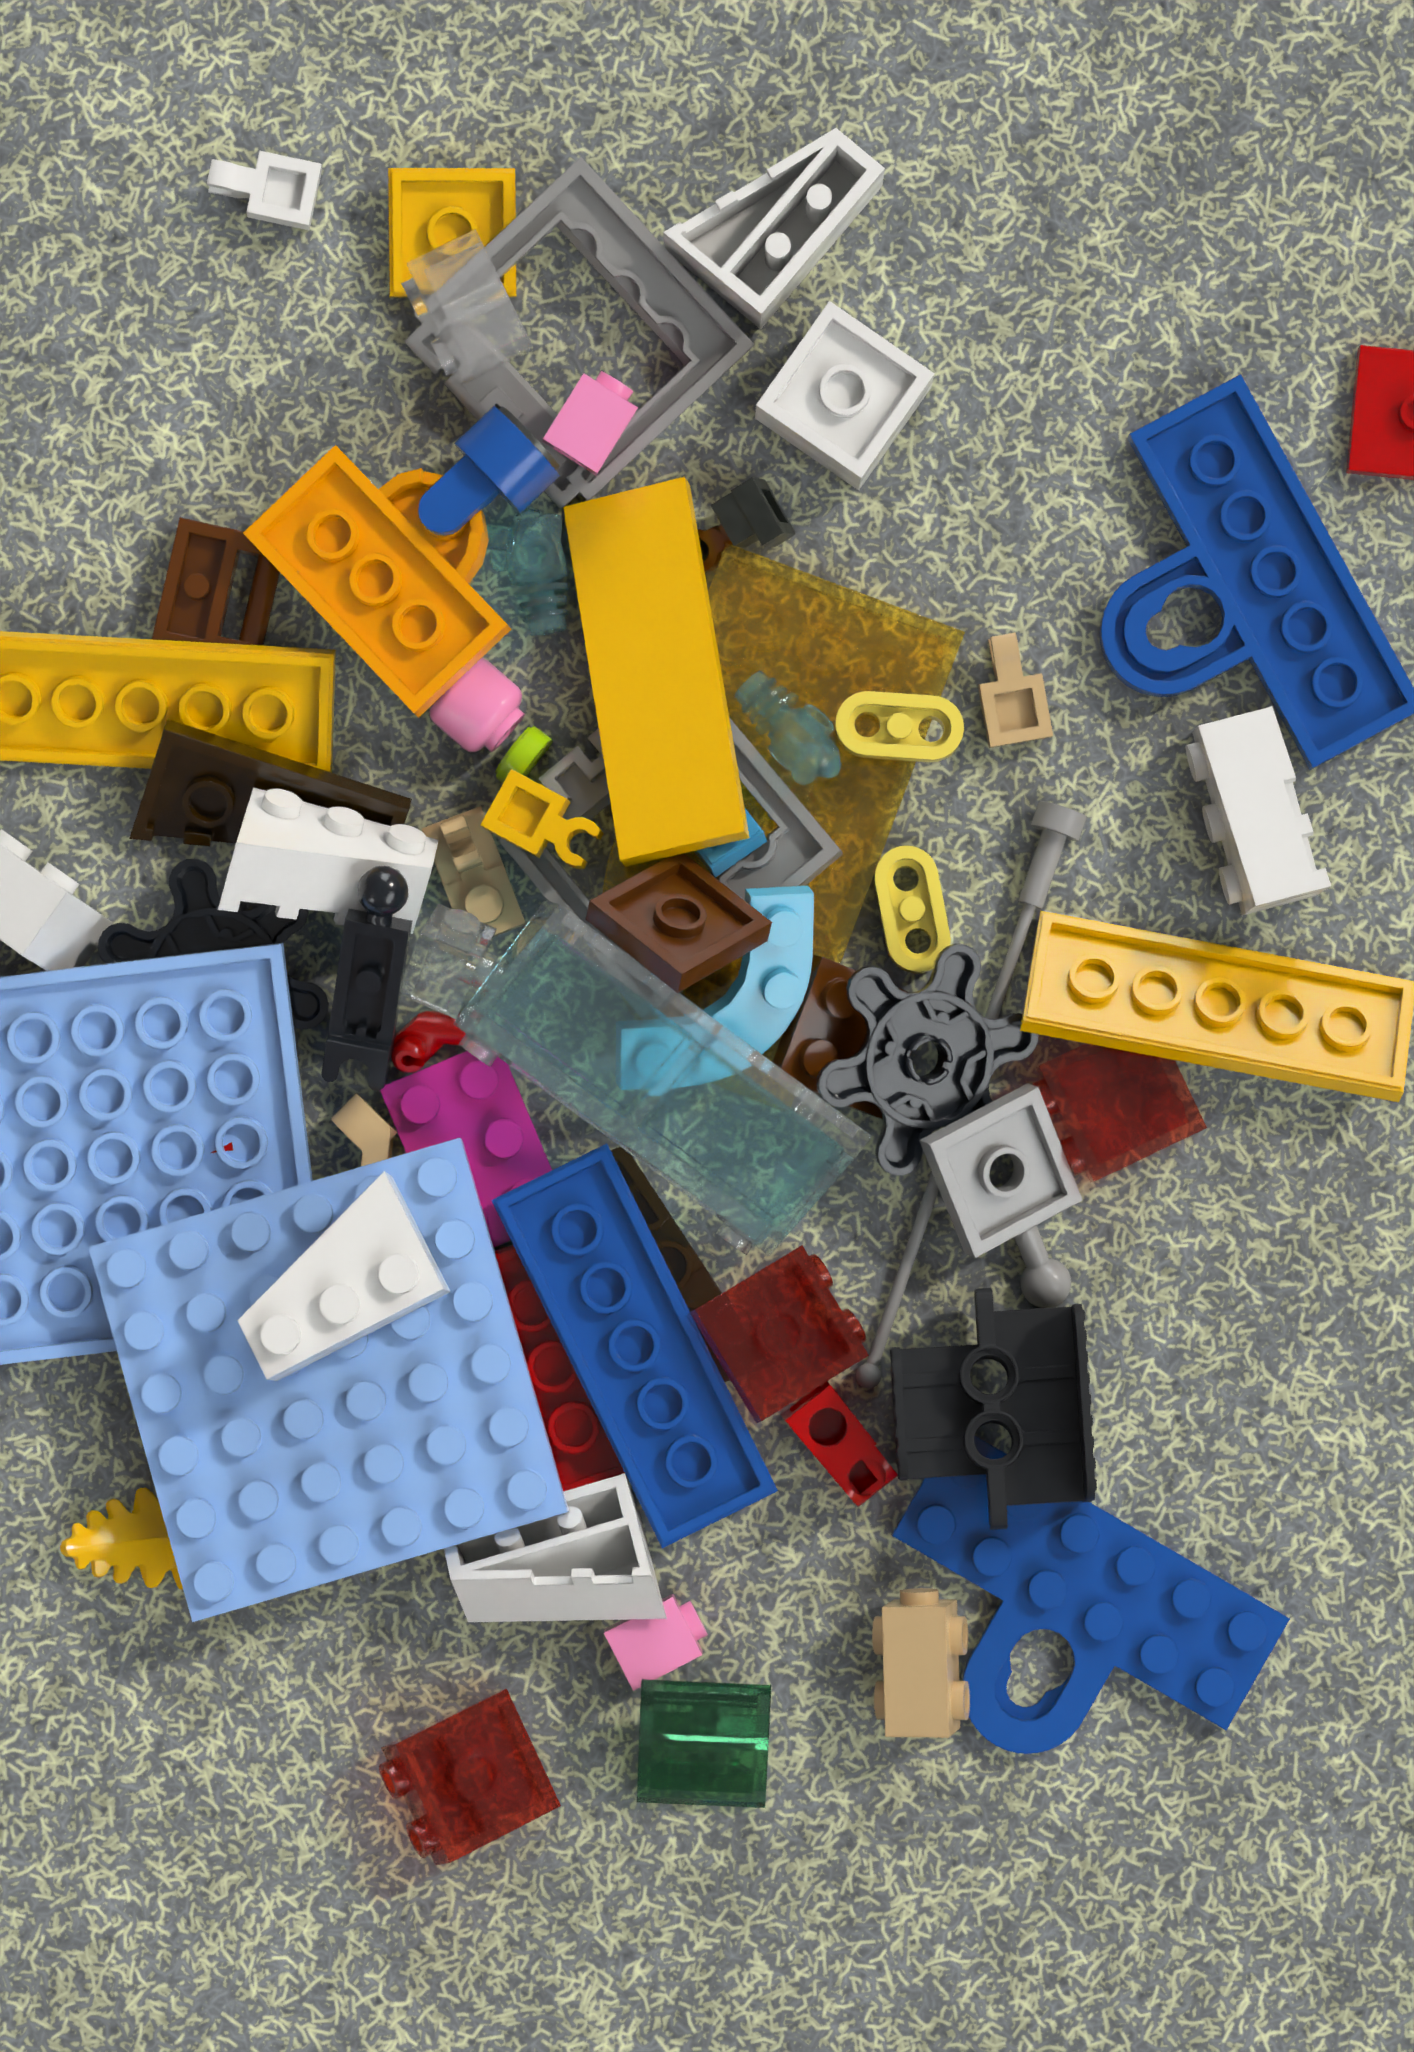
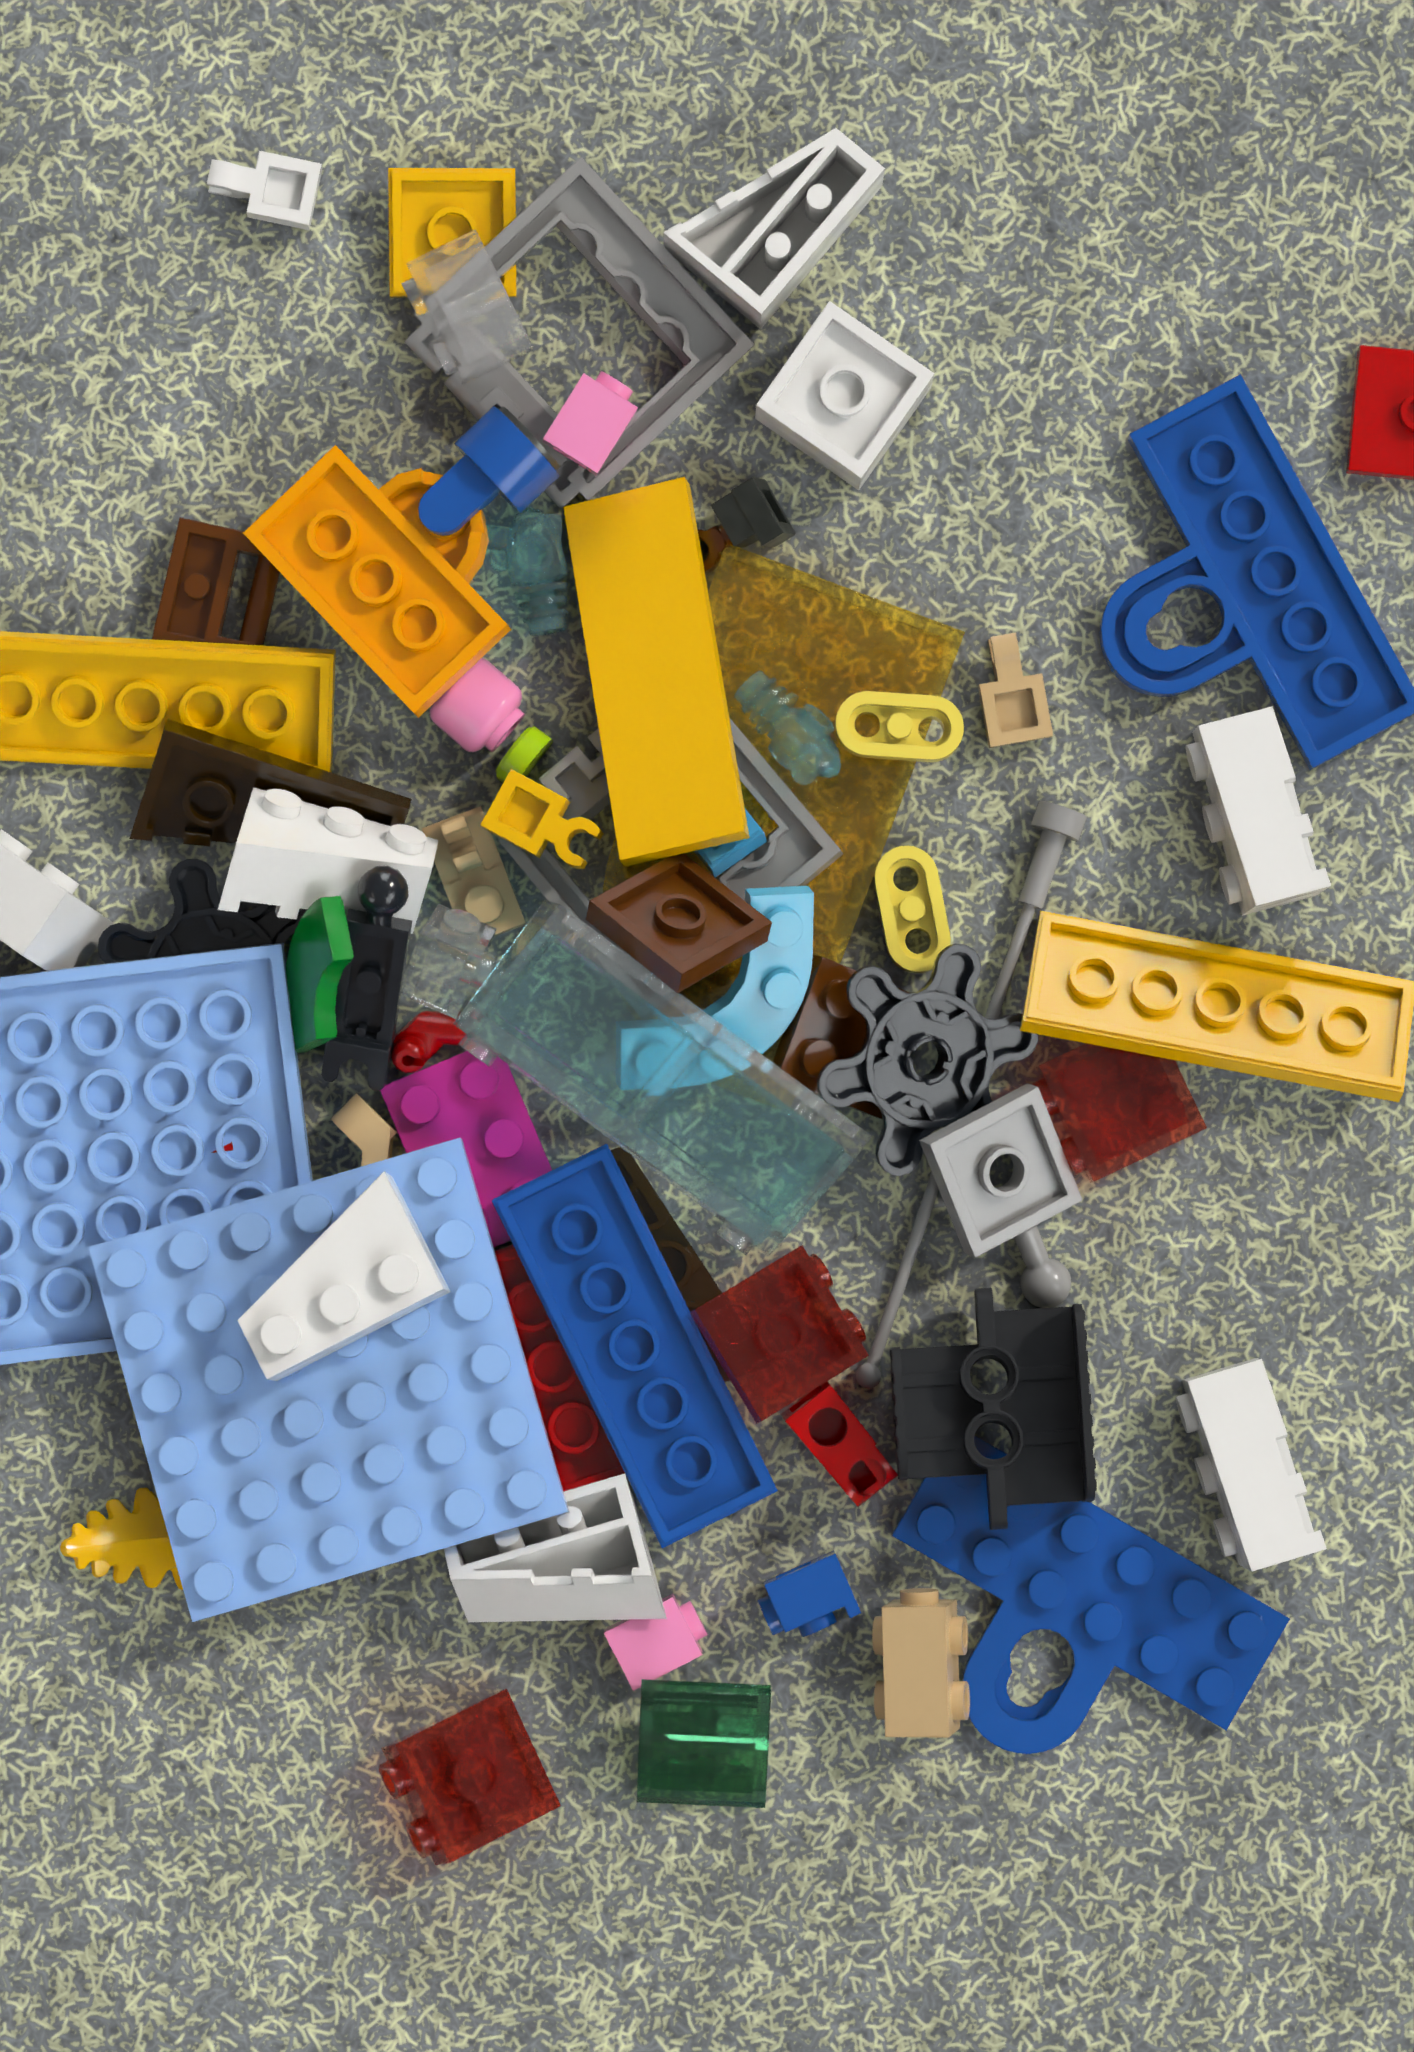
none -> green tile [286,896,354,1053]
none -> blue brick [758,1550,861,1637]
none -> white wedge [1176,1358,1327,1572]

